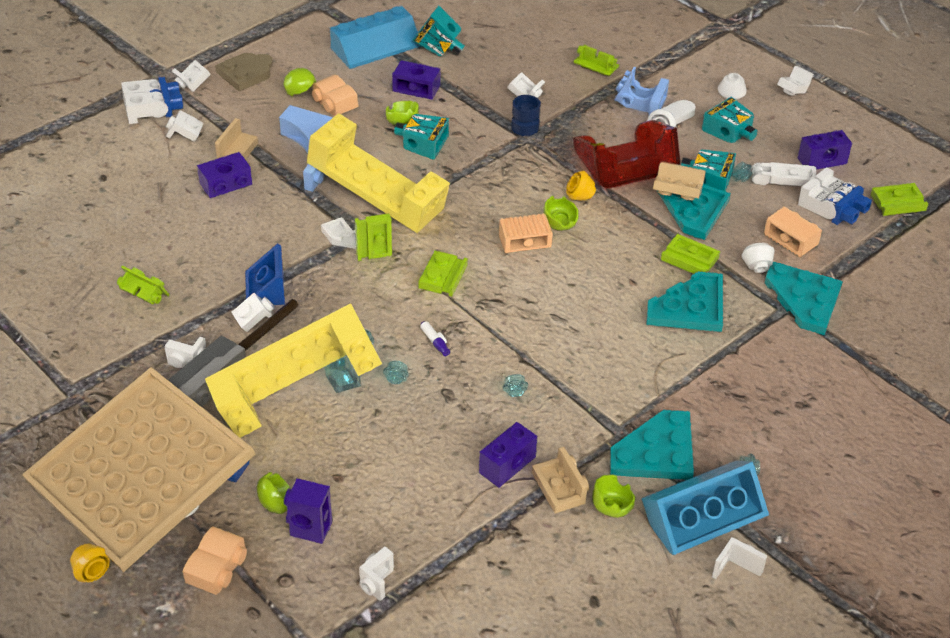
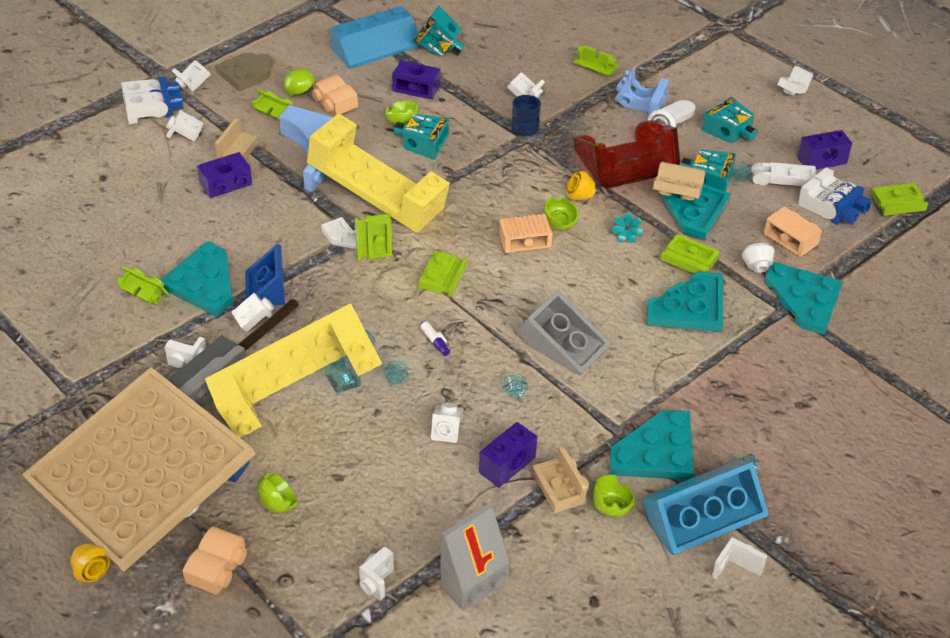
dark purple brick [284,478,332,544] -> none
white cone [718,73,747,100] -> none
none -> teal plate [161,241,233,317]
none -> lime hinge [252,89,294,120]
none -> white bracket [431,403,464,443]
none -> light grey slope [441,504,510,611]
none -> light grey slope [516,289,611,376]
none -> teal plant [612,212,643,243]

